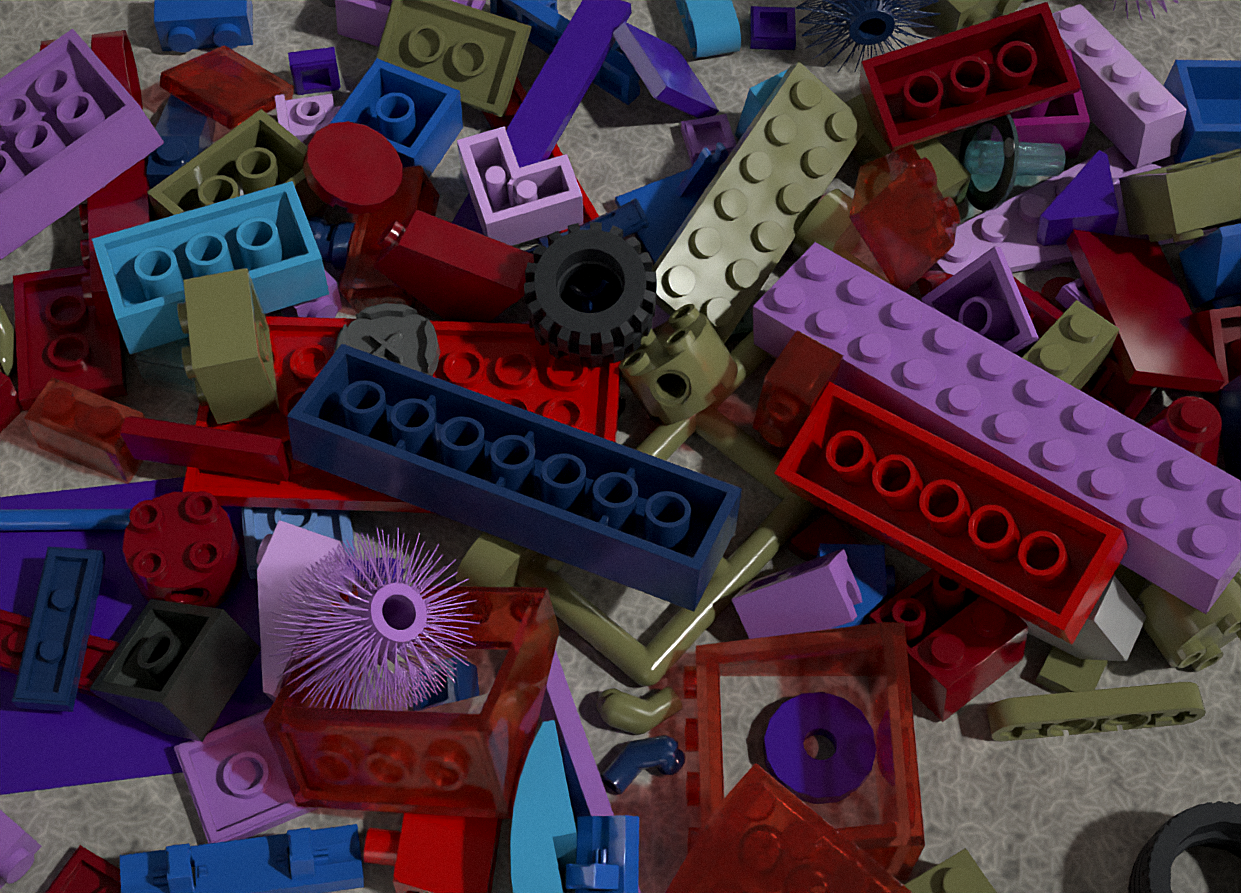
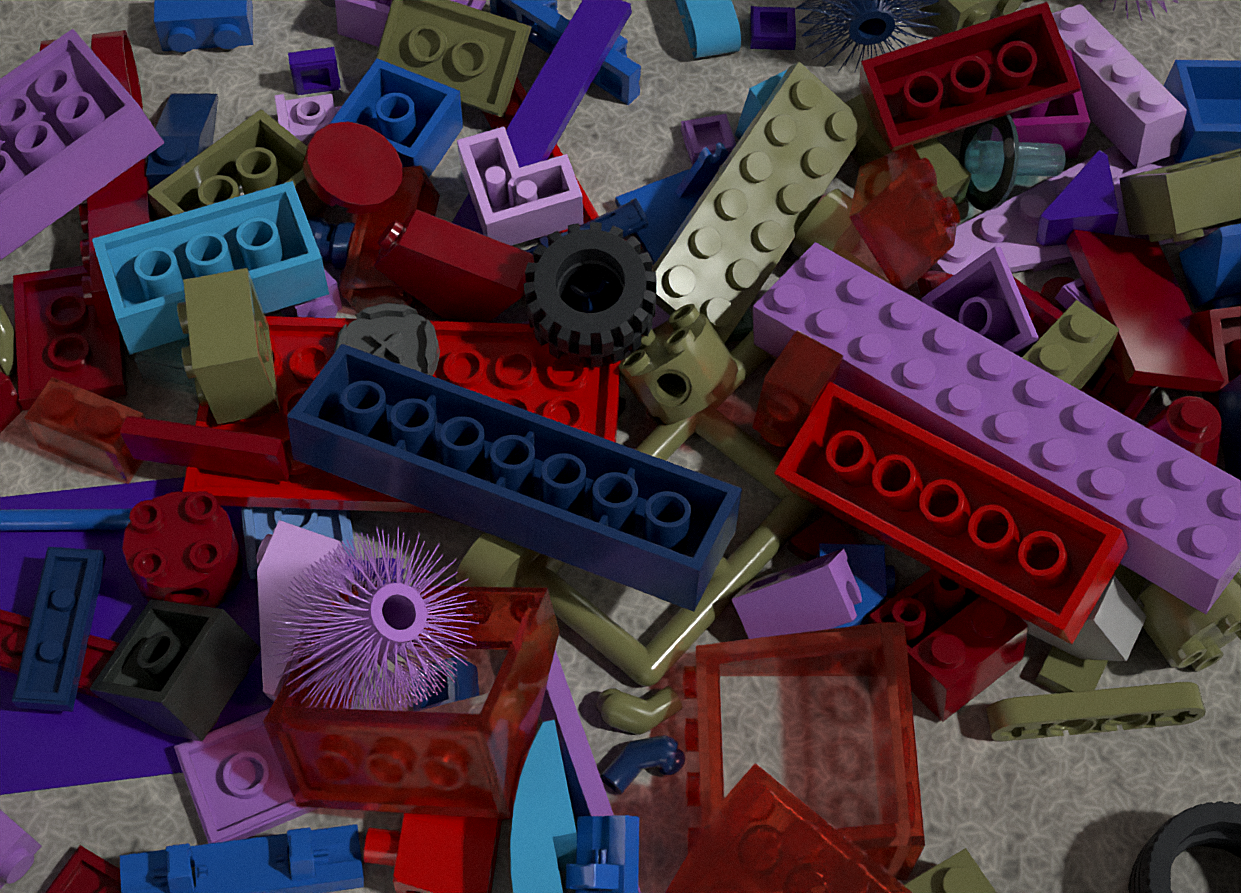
clear red tile [159,45,294,130] -> none
dark purple tile [613,21,719,119] -> none
dark purple tile [763,692,877,804] -> none

